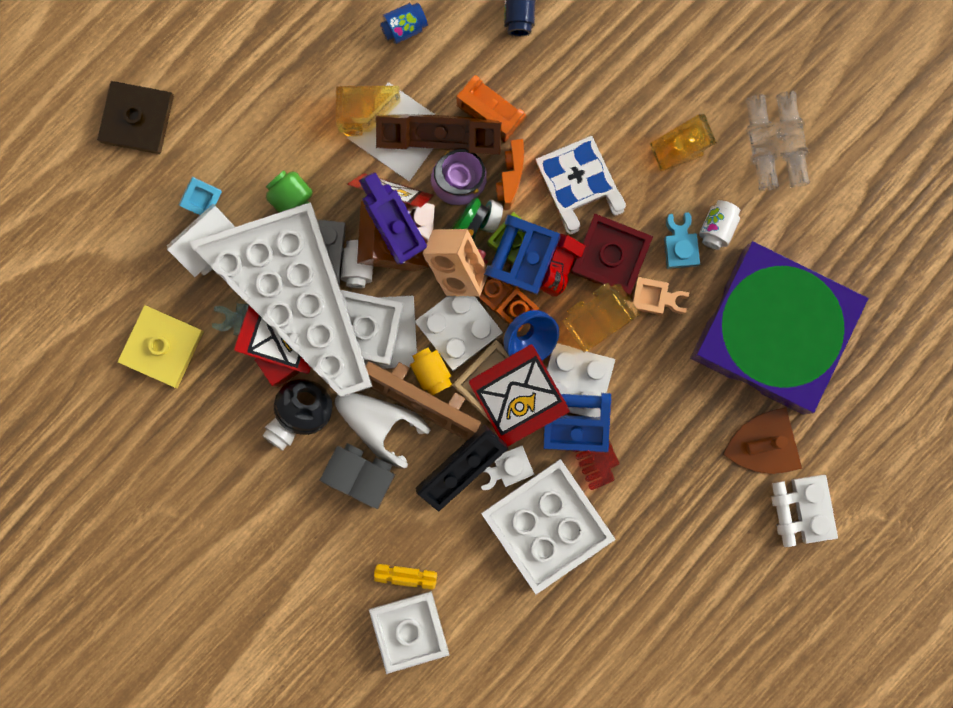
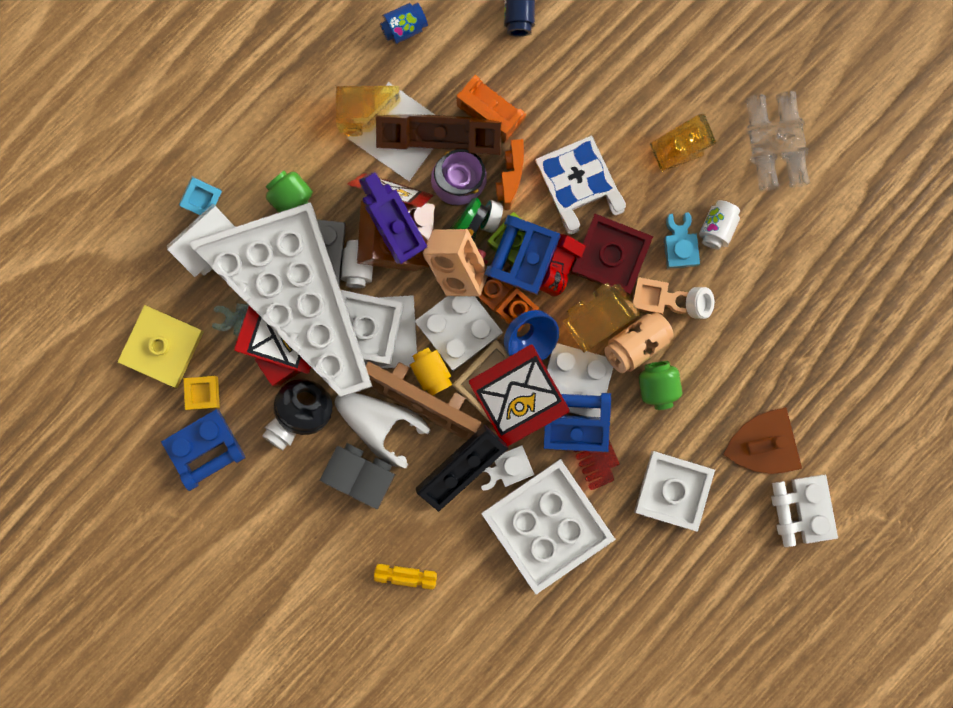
dark brown plate [97,81,174,154] -> none
white plate [369,591,449,674] -> none
green tile [690,241,869,415] -> none
none -> blue plate [161,409,246,491]
none -> yellow plate [183,376,220,410]
none -> light nougat piece [604,312,674,373]
none -> white plate [634,451,715,532]
none -> bright green head [639,361,683,410]
none -> white tile [686,287,714,319]

